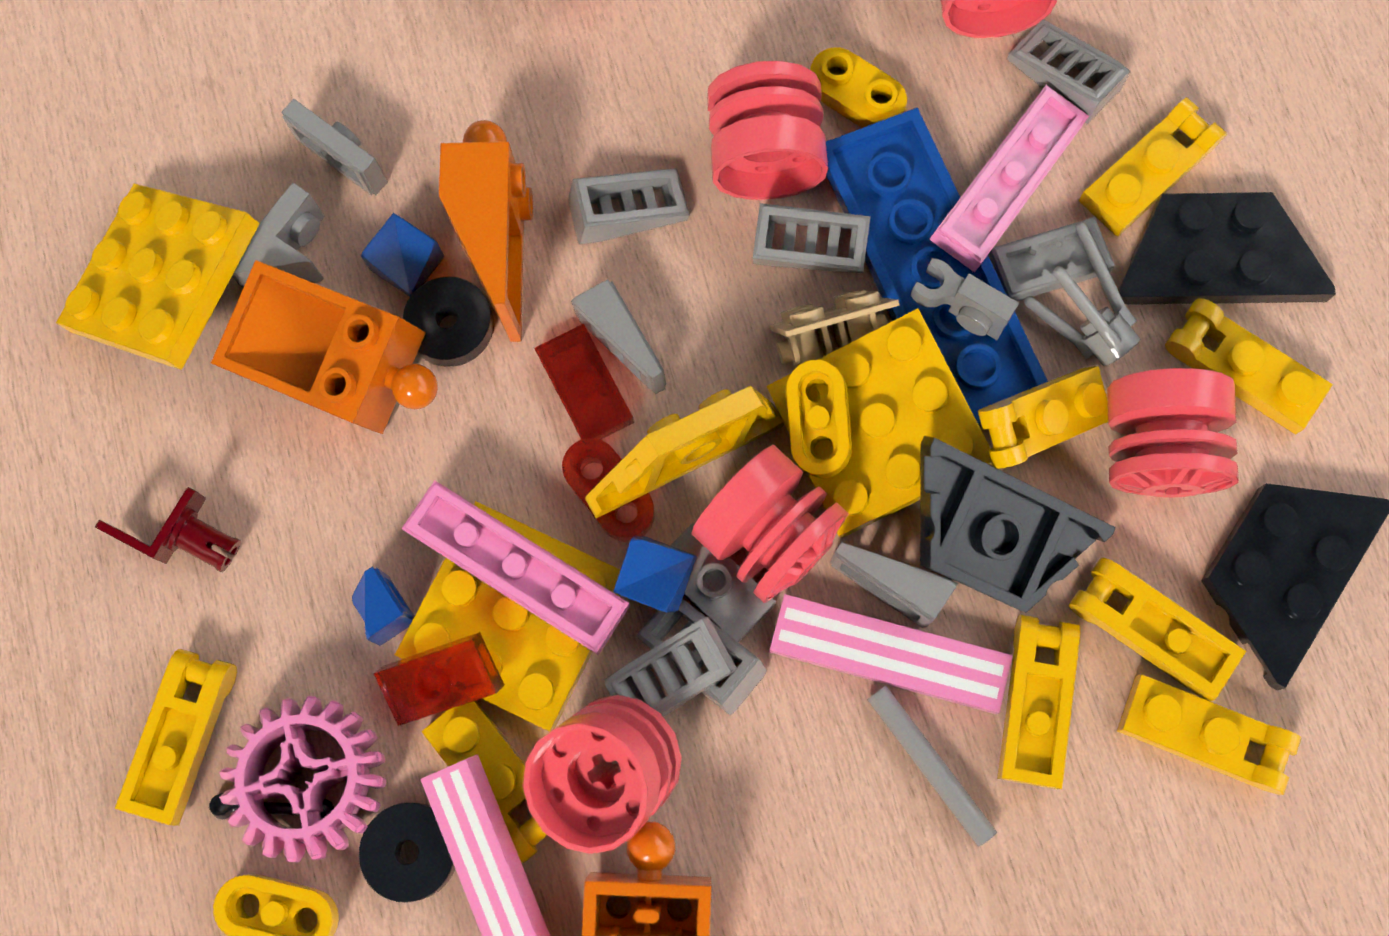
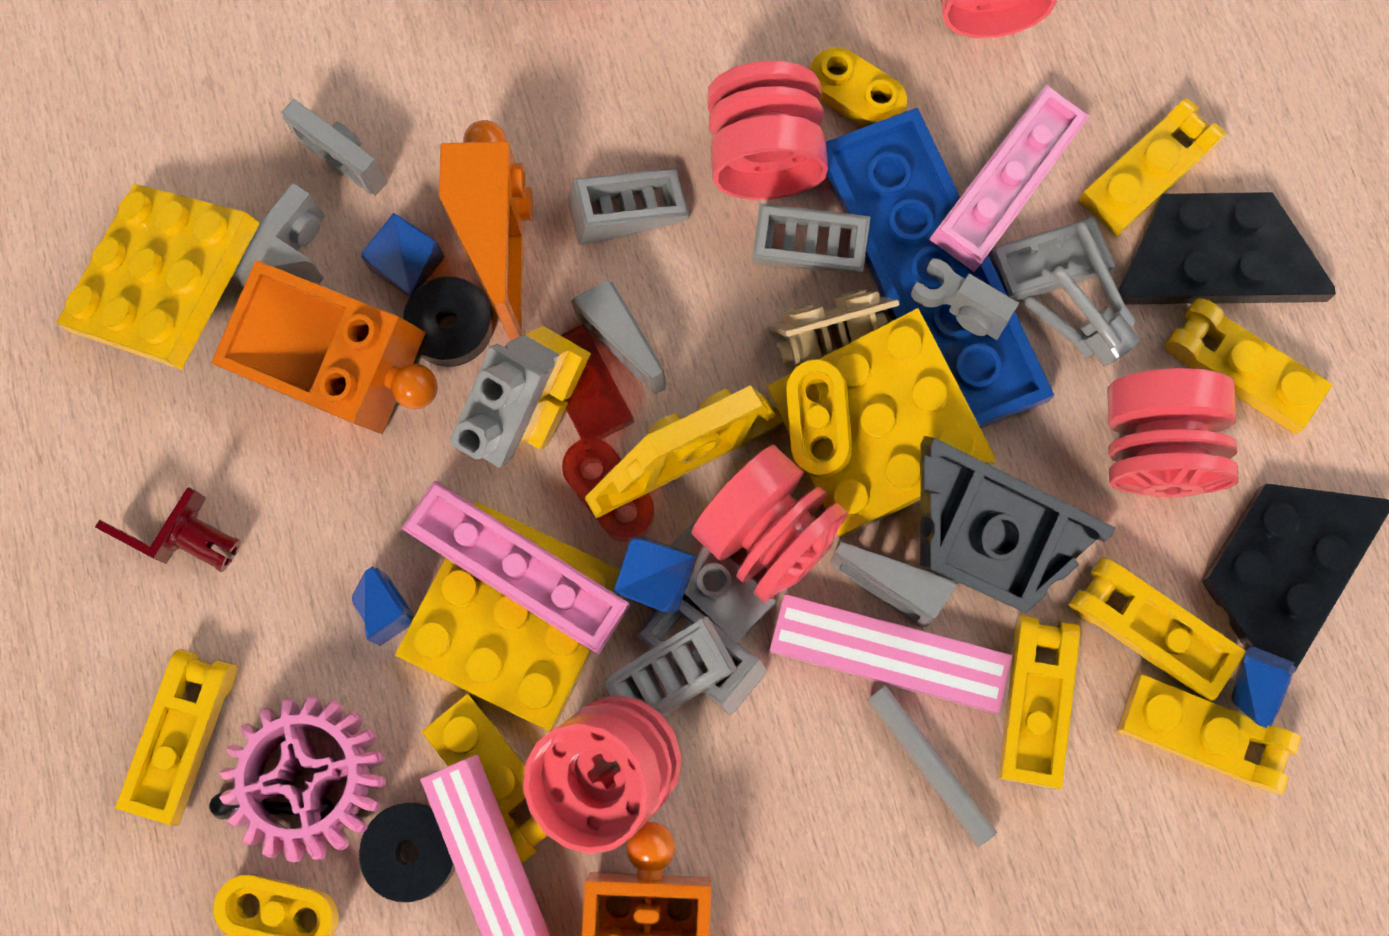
clear red plate [374,632,504,726] -> none
yellow plate [978,366,1108,469] -> none
light grey slope [1007,19,1131,124] -> none
none -> light grey hips [450,326,591,468]
none -> blue slope [1232,646,1296,728]

